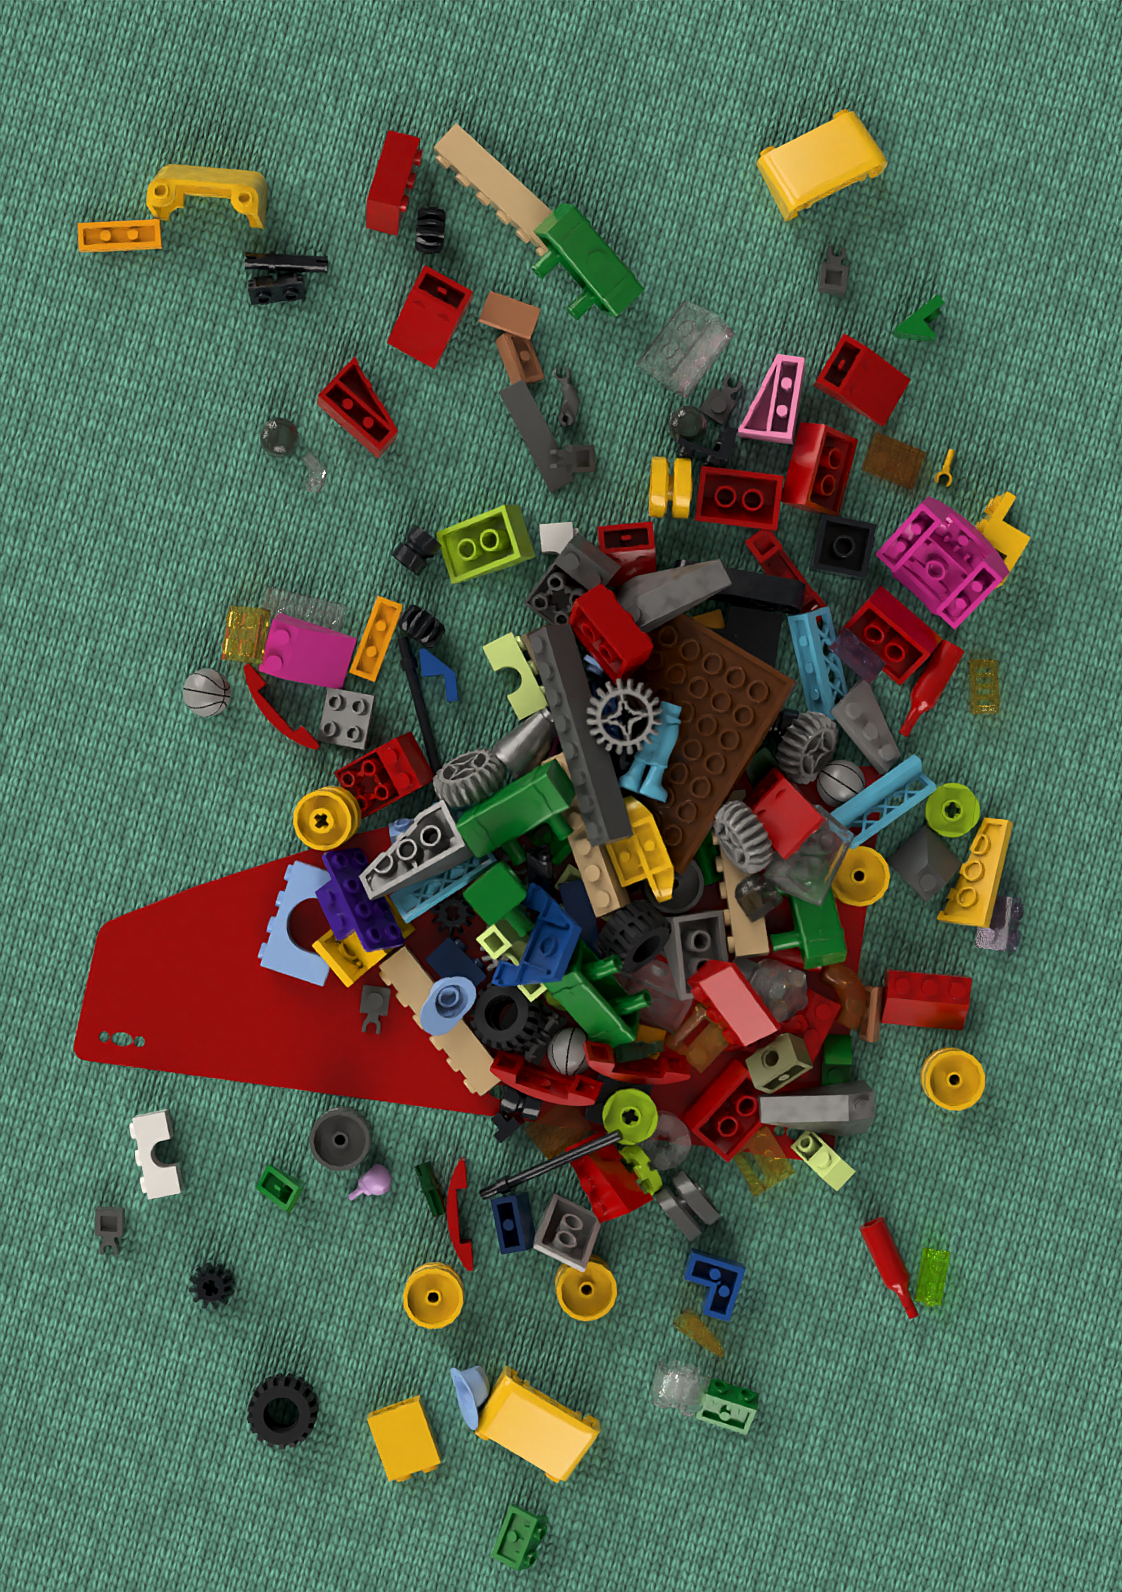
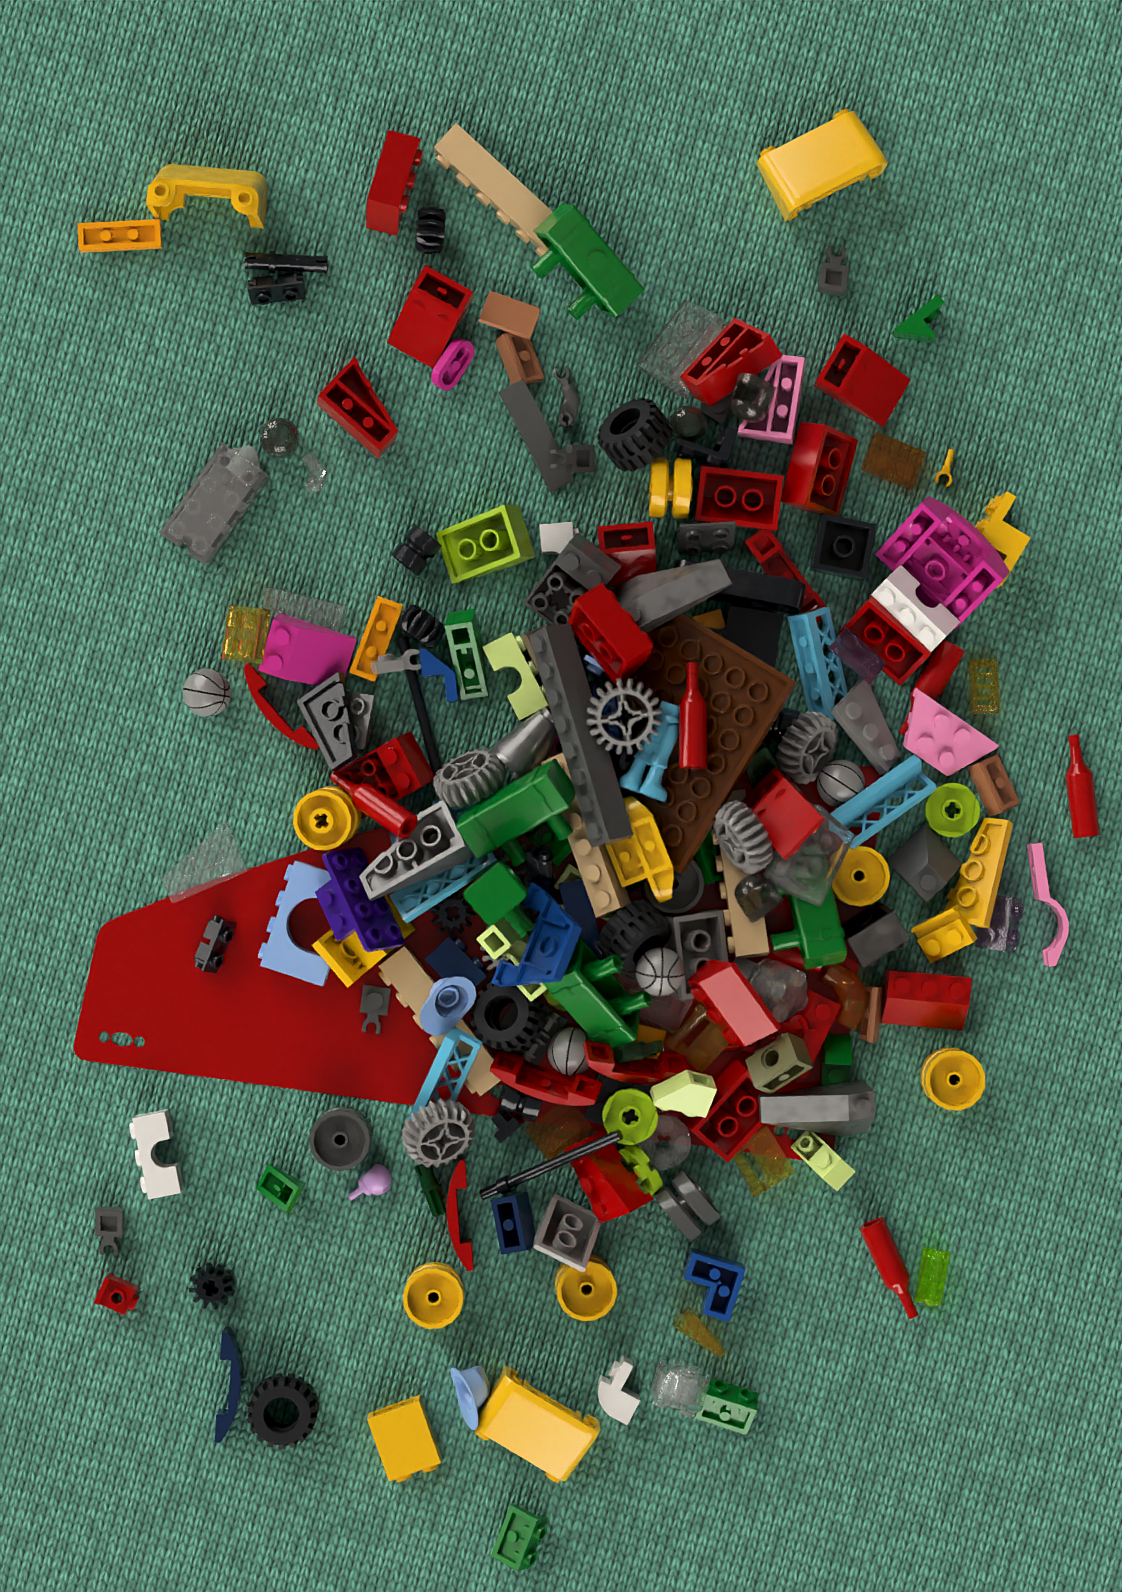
none -> red brick [94,1273,140,1315]
none -> clear piece [159,442,270,567]
none -> clear wing [161,821,249,904]
none -> black hinge [193,915,236,974]
none -> dark blue slope [214,1327,244,1443]
none -> wing [297,672,358,771]
none -> red piece [330,771,418,839]
none -> light grey plate [370,649,421,674]
none -> light grey gear [402,1098,476,1168]
none -> medium azure fence [407,1027,483,1120]
none -> dark pink plate [431,338,474,390]
none -> green slope [445,609,489,700]
none -> black tyre [597,398,673,471]
none -> white brick [597,1356,640,1425]
none -> light grey piece [635,947,685,996]
none -> yellowish green slope [650,1070,717,1118]
none -> dark grey hinge [677,521,735,555]
none -> red piece [679,663,707,769]
none -> red wedge [680,318,783,406]
none -> clear smoke helmet [730,373,776,422]
none -> black brick [841,902,910,968]
none -> white arch [871,565,960,652]
none -> bright pink wing [903,688,999,777]
none -> yellow plate [910,905,978,963]
none -> nougat slope [968,754,1020,816]
none -> bright pink piece [1026,842,1069,967]
none -> red piece [1065,734,1101,838]

